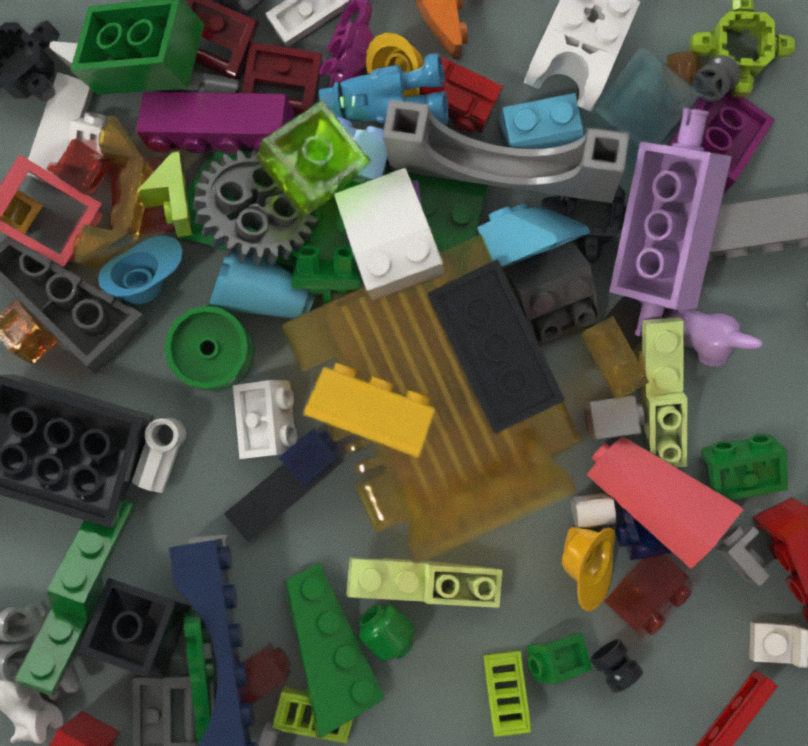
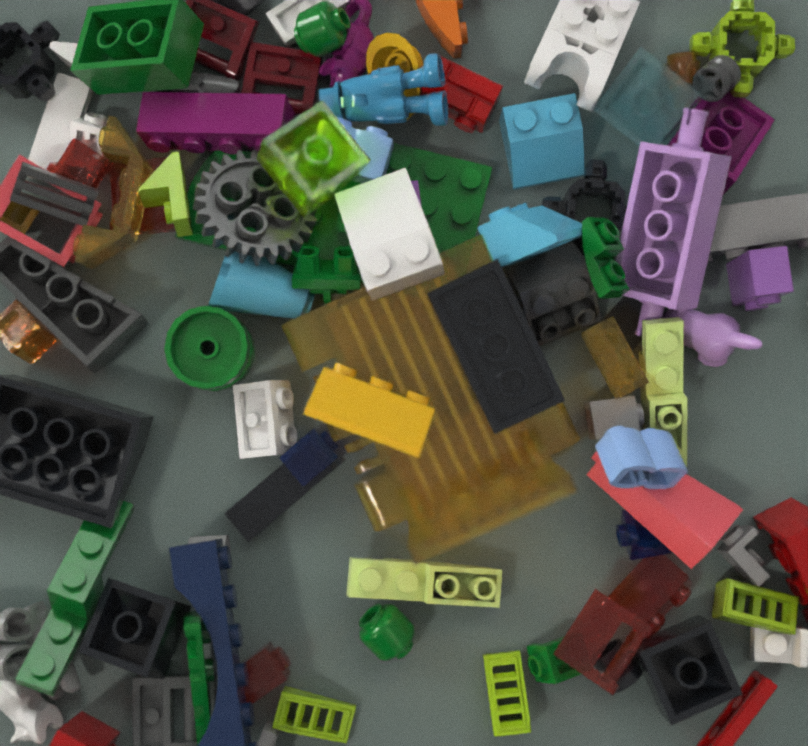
dark azure piece [98,235,183,305] -> none
white piece [132,418,186,493] -> none
green wing [283,563,385,738] -> none
light grey arch [382,100,629,203] -> none
yellow piece [561,527,616,612] -> none
white brick [570,492,616,529] -> none
green bracket [701,434,788,501] -> none
none -> dark grey tile [10,162,99,227]
none -> green head [294,0,351,58]
none -> clear red plate [553,589,655,696]
none -> green slope [582,217,630,299]
none -> light blue brick [595,426,688,489]
none -> black slope [630,615,743,725]
none -> lime slope [712,578,799,635]
none -> medium lavender brick [726,246,794,311]

